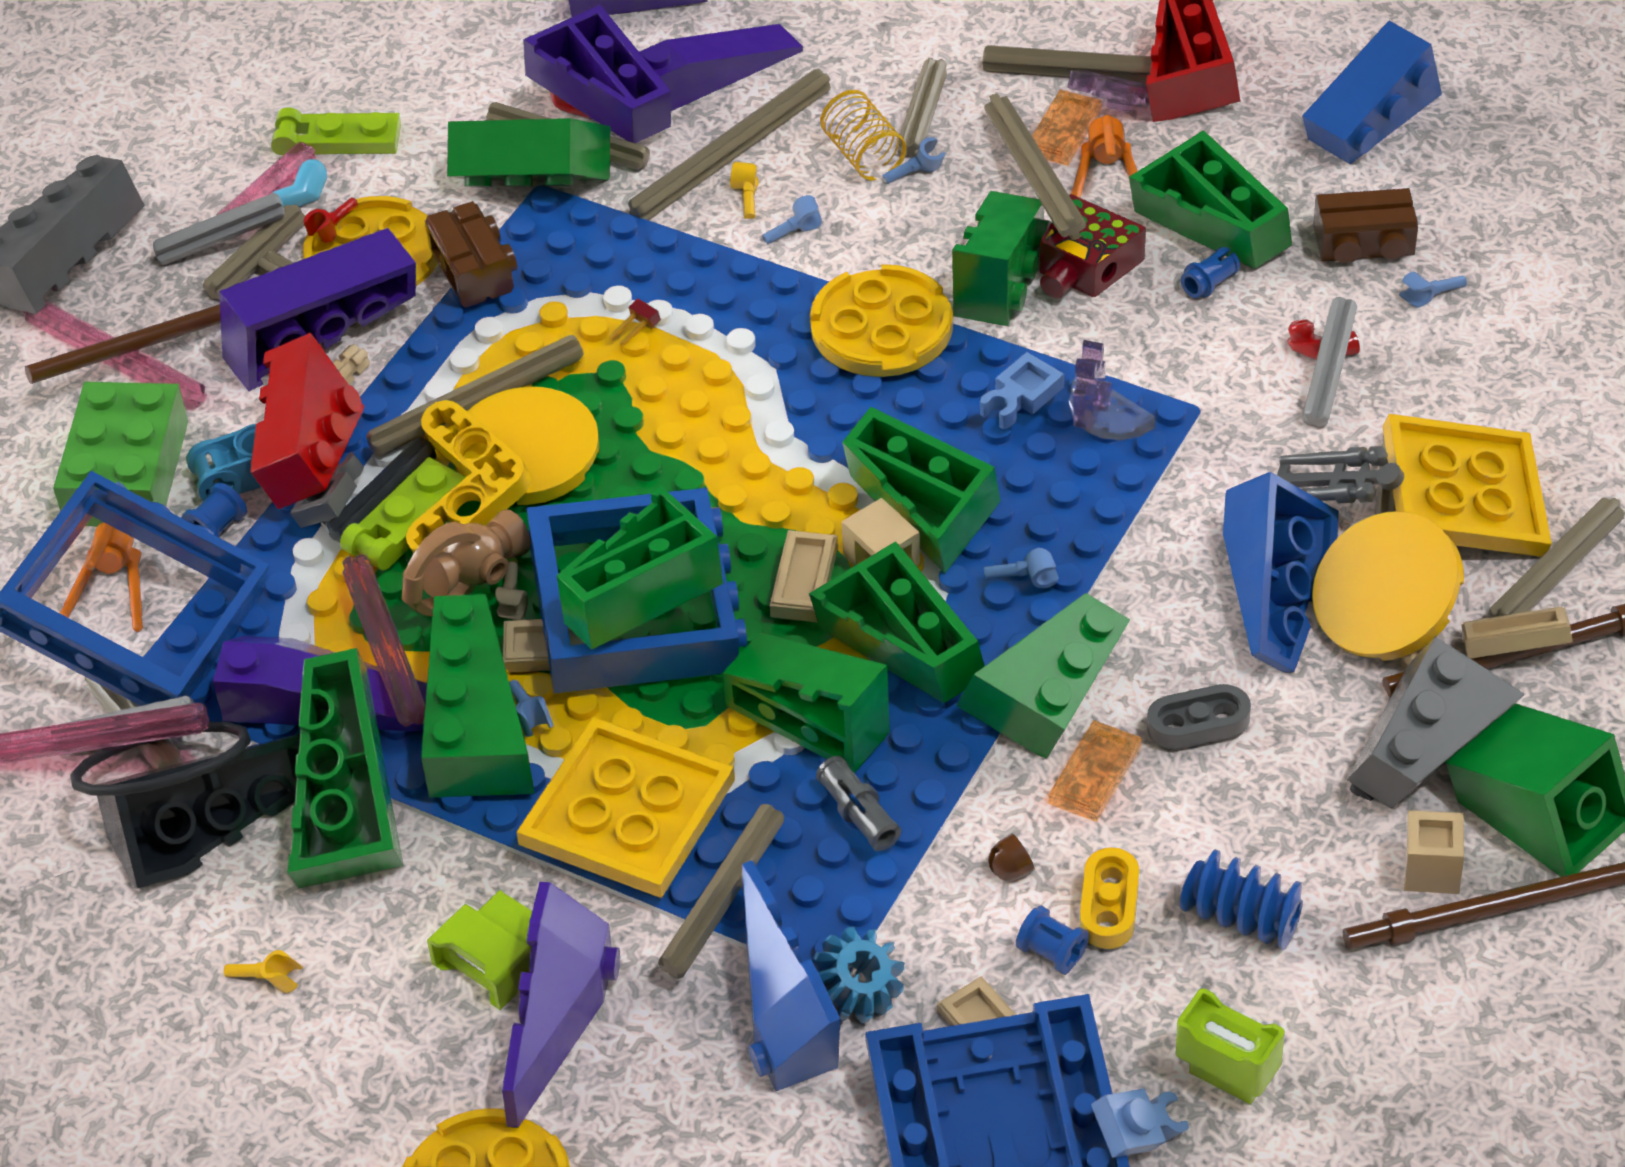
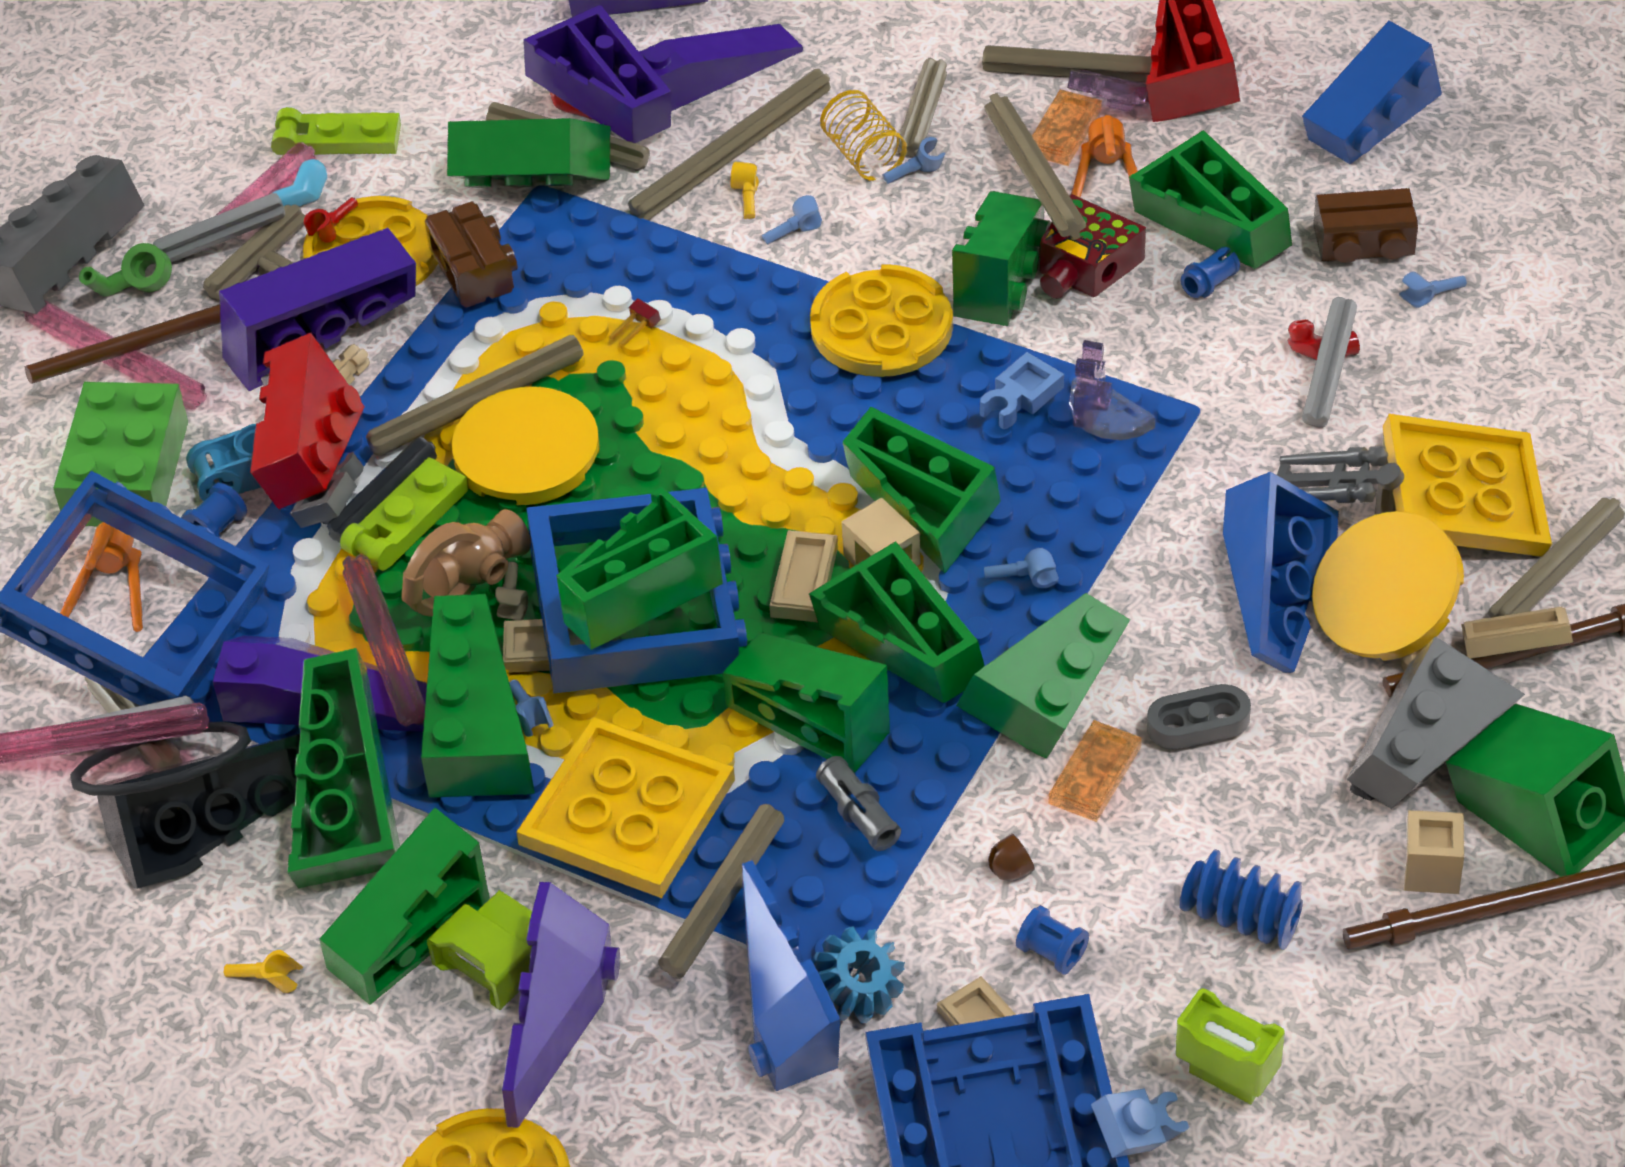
yellow beam [406,400,531,554] -> none
yellow plate [1080,847,1139,949] -> none
none -> bright green plate [79,243,172,297]
none -> green wedge [319,807,490,1005]

